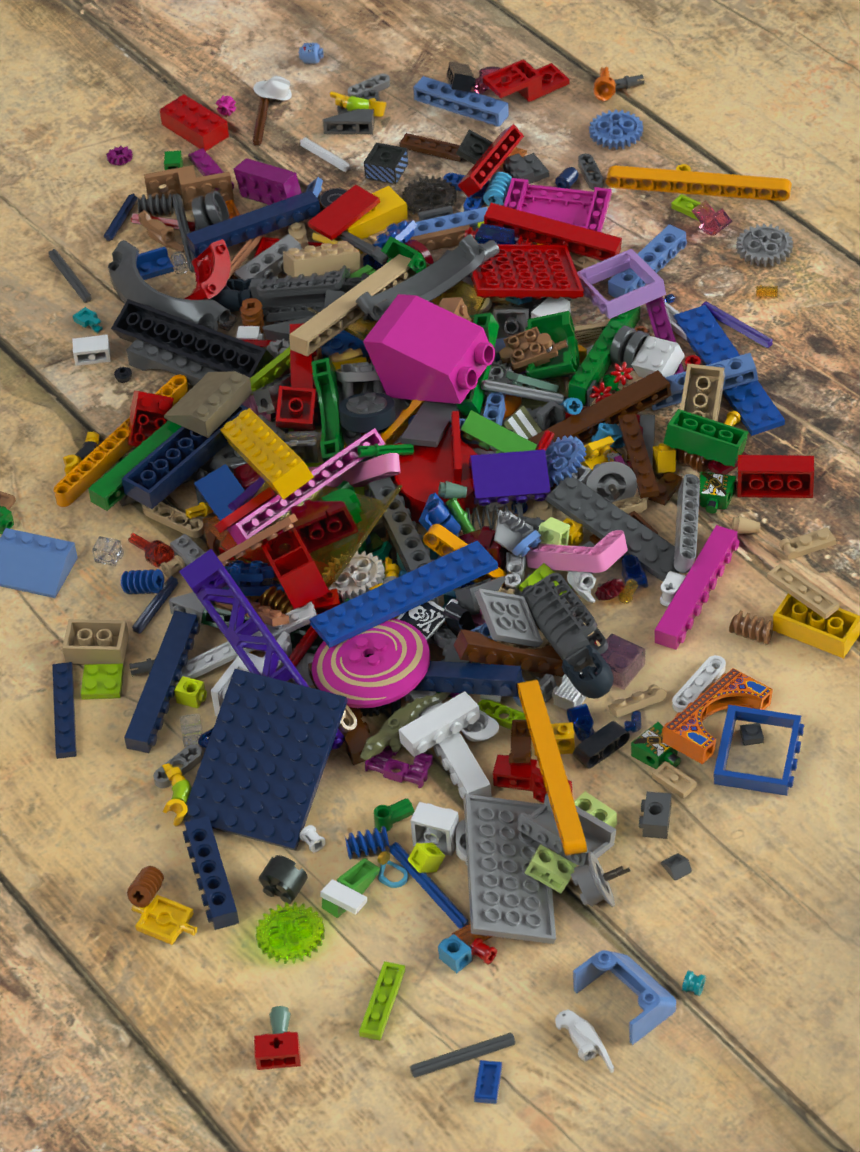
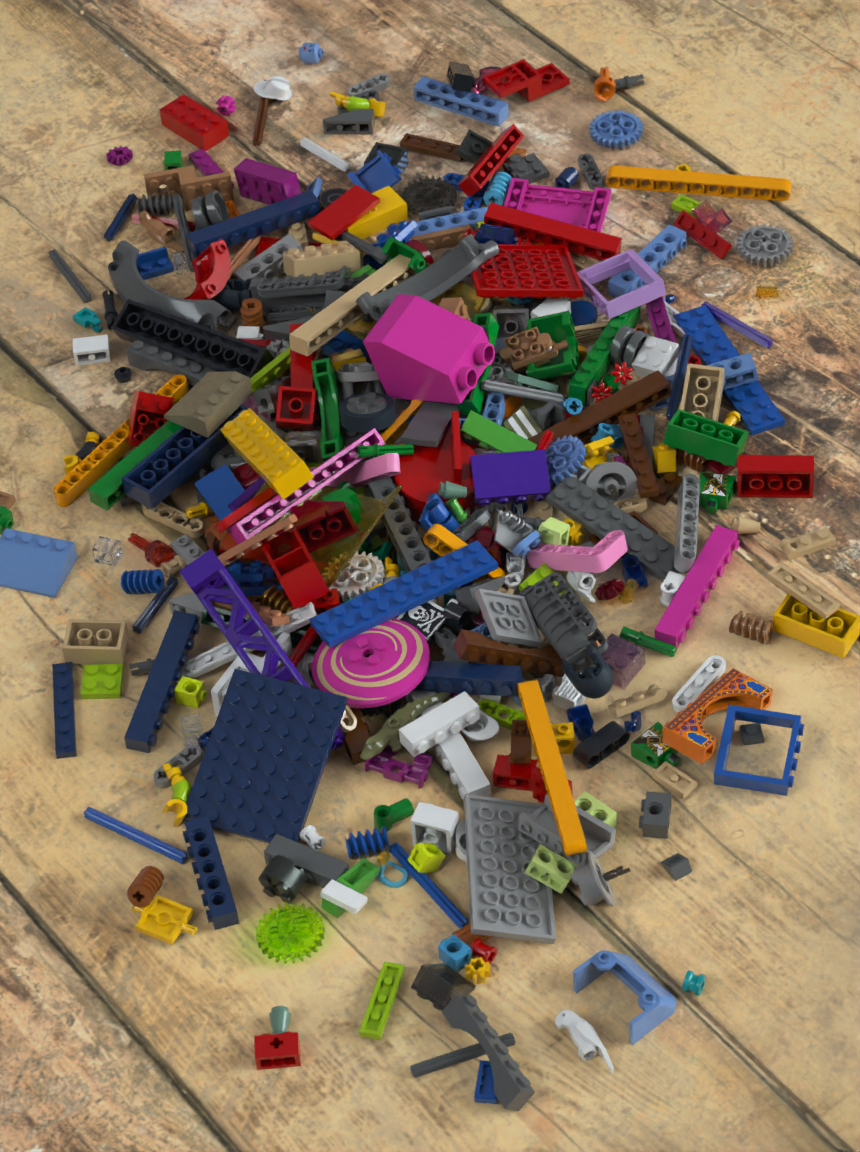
none -> blue axle [84,807,188,864]
none -> black pin [102,290,118,331]
none -> dark grey brick [264,834,349,889]
none -> blue panel [348,150,402,193]
none -> clear smoke slope [411,963,476,1011]
none -> dark grey arch [442,994,535,1111]
none -> dark grey beam [452,508,491,542]
none -> yellow gear [465,957,491,985]
none -> blue tile [570,300,598,326]
none -> green axle [619,626,677,657]
none -> dark blue axle [666,334,693,421]
none -> red plate [674,210,732,259]

